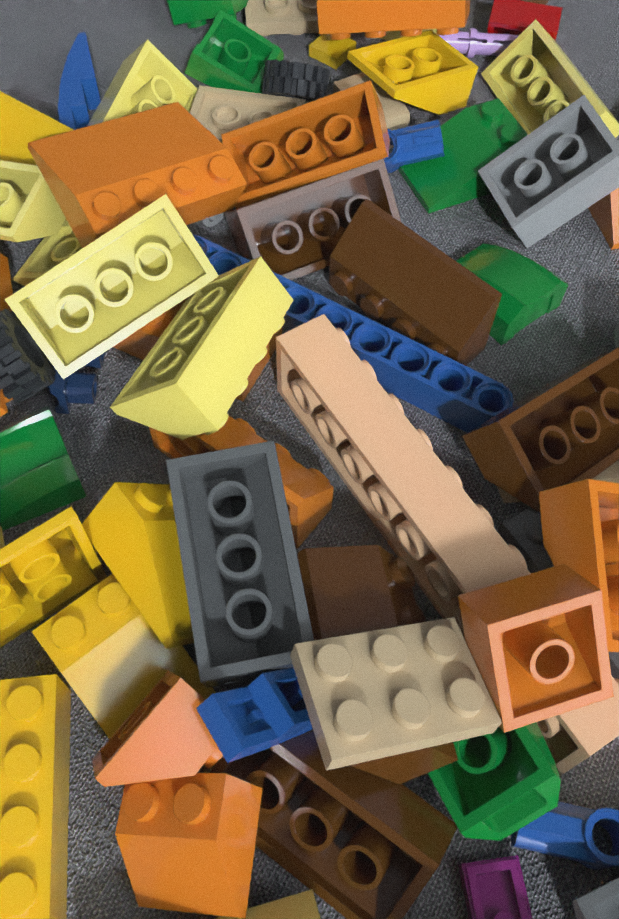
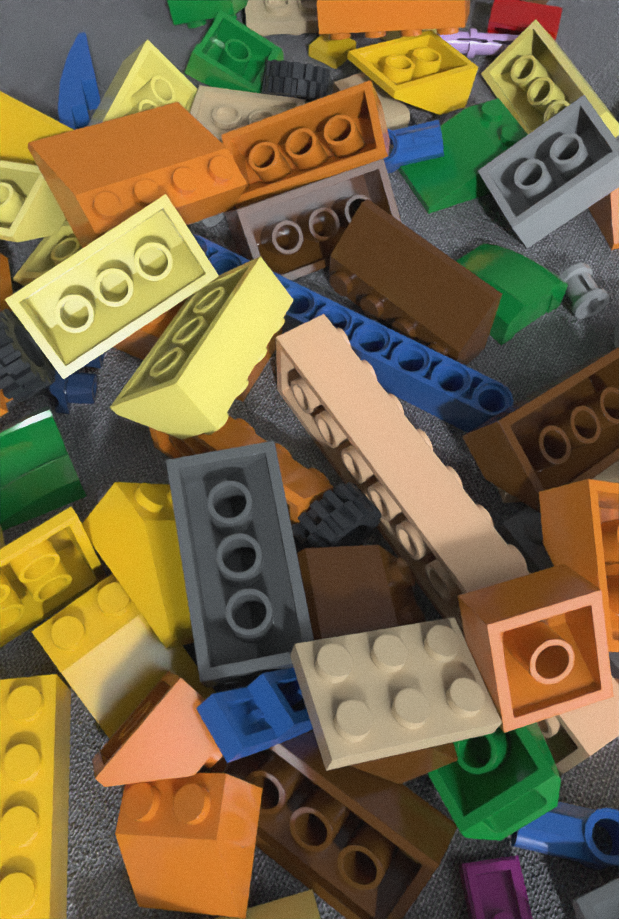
none -> black tyre [292,482,382,553]
none -> light grey bush [559,263,610,319]

